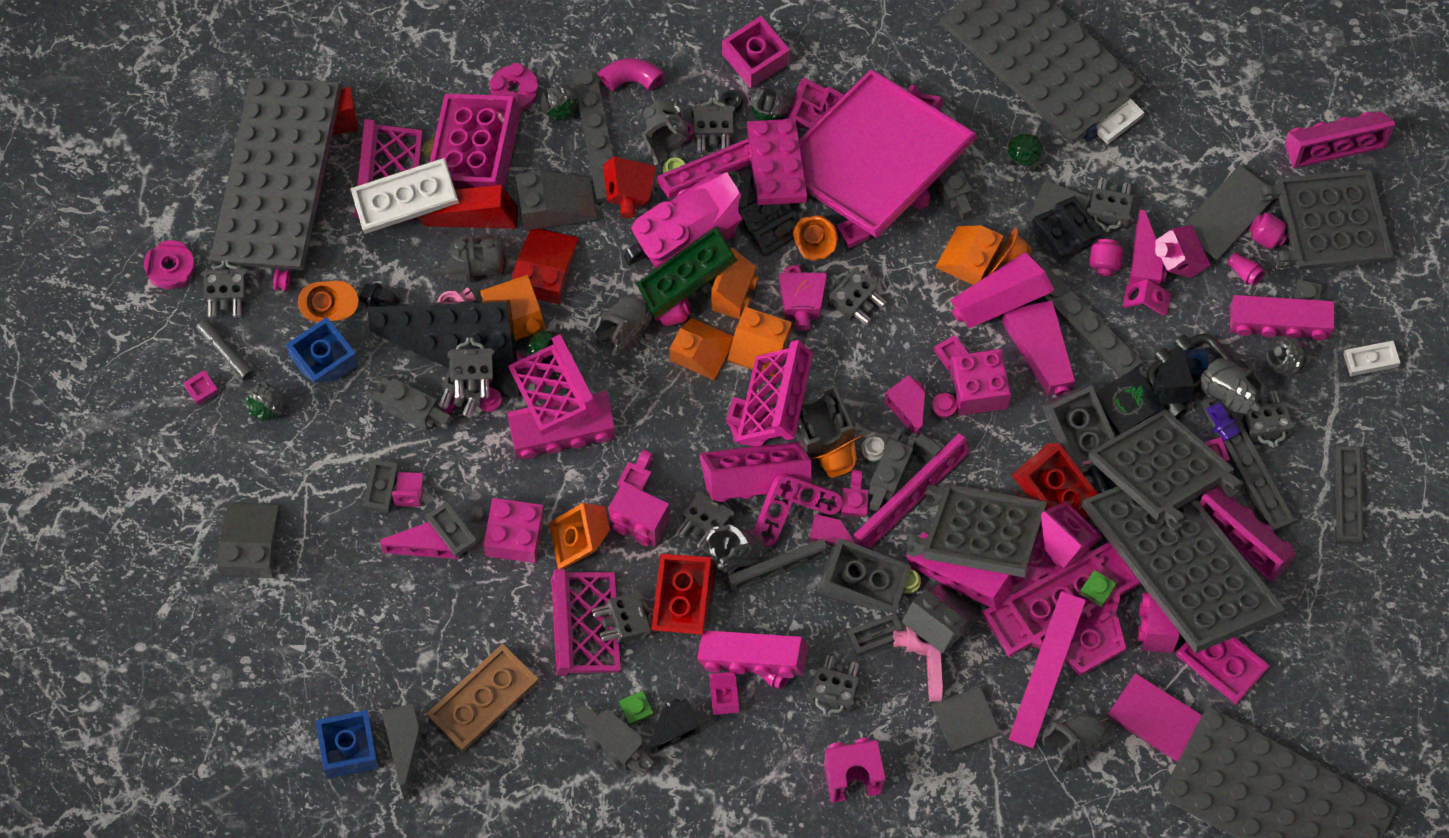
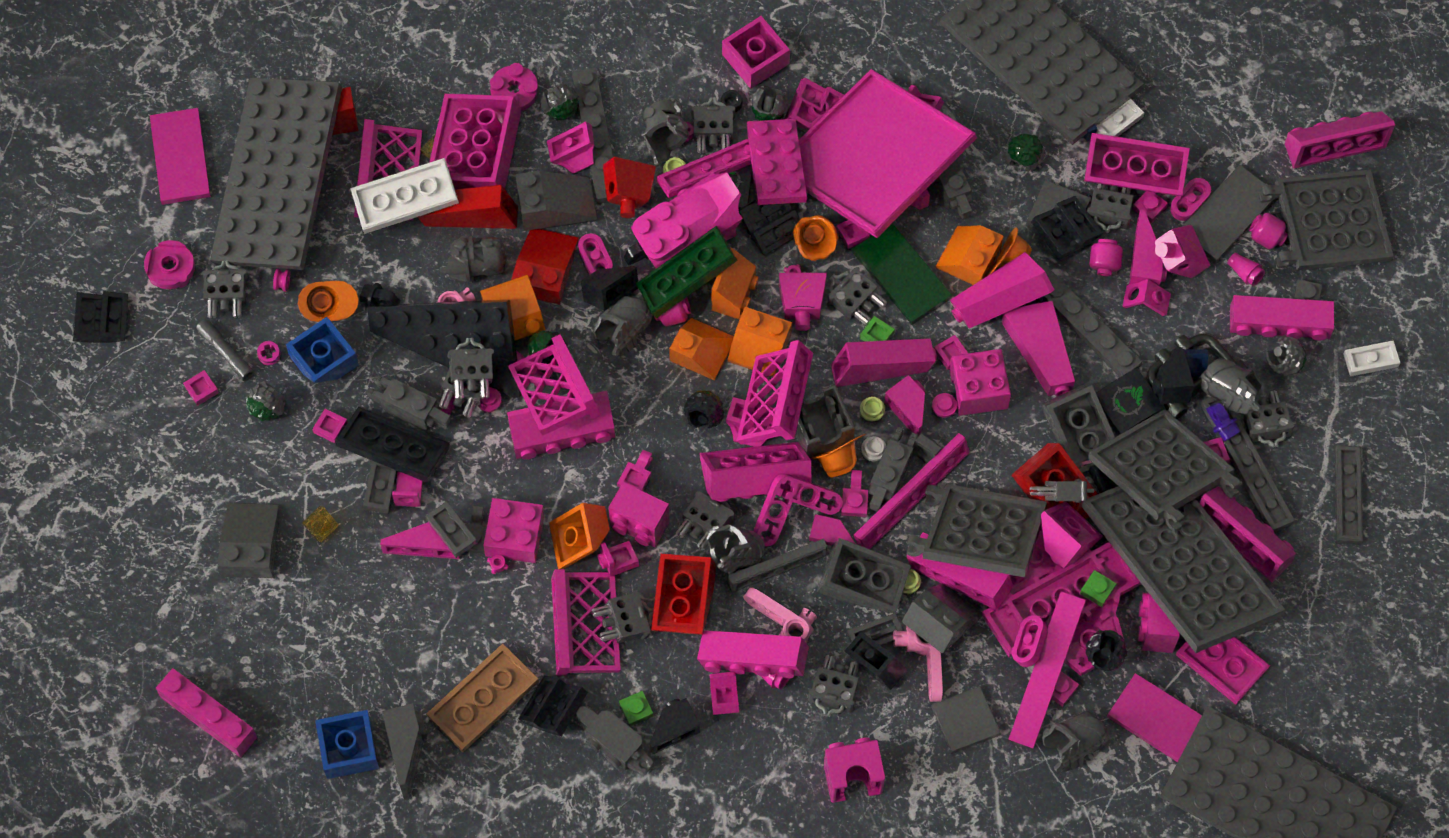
dark pink cylinder [597,57,666,91] -> none
none -> black slope [72,291,128,343]
none -> dark pink tile [150,108,211,205]
none -> dark pink brick [156,668,257,758]
none -> dark pink bush [257,341,281,365]
none -> clear yellow plate [302,506,339,543]
none -> dark pink plate [312,409,348,444]
none -> black tile [336,406,450,483]
none -> dark pink piece [487,555,509,574]
none -> black slope [518,675,588,736]
none -> dark pink slope [547,122,594,174]
none -> dark pink plate [578,233,613,274]
none -> black slope [581,266,639,311]
none -> dark pink bracket [598,541,639,577]
none -> black piece [684,390,724,429]
none -> bright pink piece [743,588,817,644]
none -> dark pink slope [831,339,937,387]
none -> black slope [845,631,907,690]
none -> dark green tile [852,223,952,325]
none -> bright green plate [860,316,895,342]
none -> yellowish green plate [860,397,885,421]
none -> dark pink plate [1012,615,1048,667]
none -> dark grey piece [1030,479,1094,503]
none -> dark pink plate [1052,671,1079,707]
none -> dark pink slope [1084,133,1190,197]
none -> black piece [1085,630,1128,671]
none -> dark pink plate [1132,191,1168,224]
none -> dark pink plate [1170,178,1211,221]

